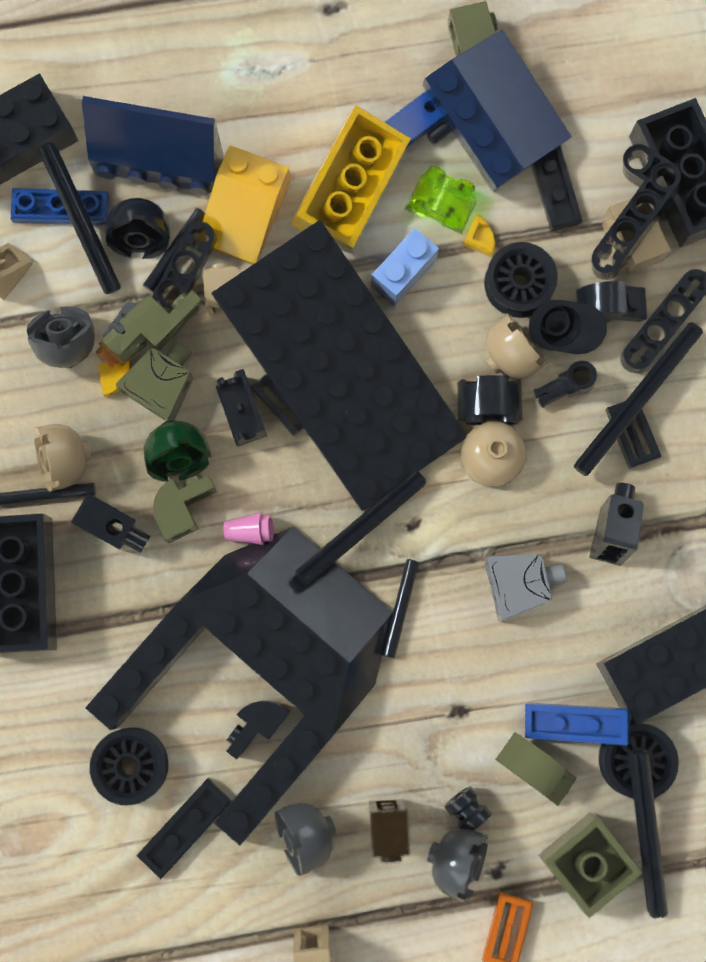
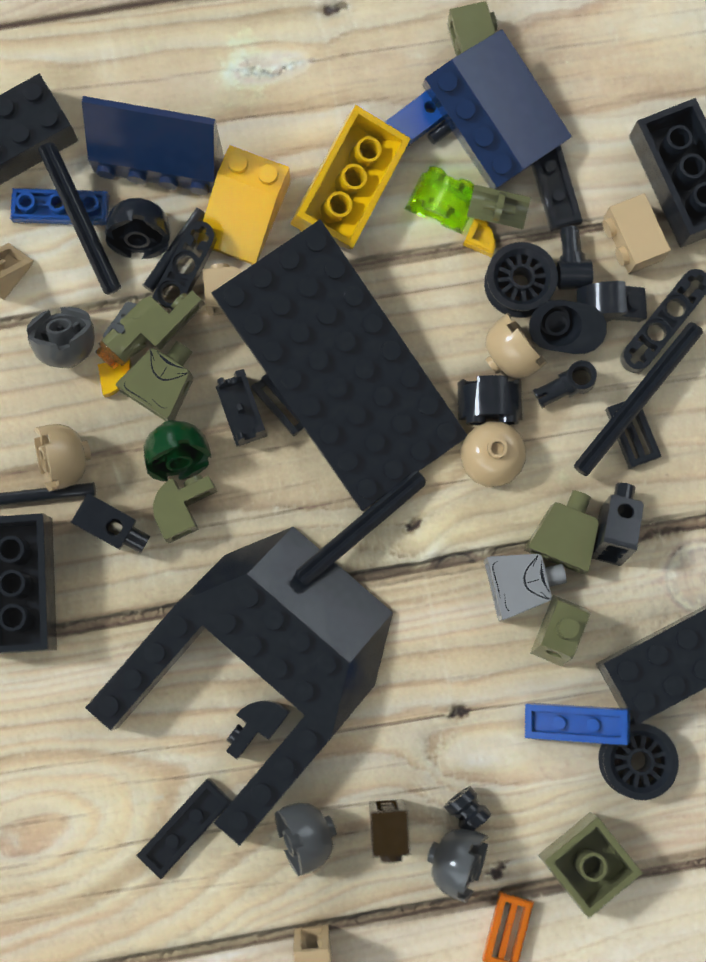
black wheel [89,727,169,806] -> none
bright pink cone [224,512,274,545] -> none
light blue brick [371,228,439,306] -> none
black bar [382,559,419,659] -> none
olive brick [495,732,577,806] -> none
black beam [591,144,681,280] -> none
black axle [628,750,668,919] -> none
none -> olive hips [467,184,531,229]
none -> olive torso [524,490,599,574]
none -> olive torso [530,595,590,666]
none -> black pin [556,226,593,290]

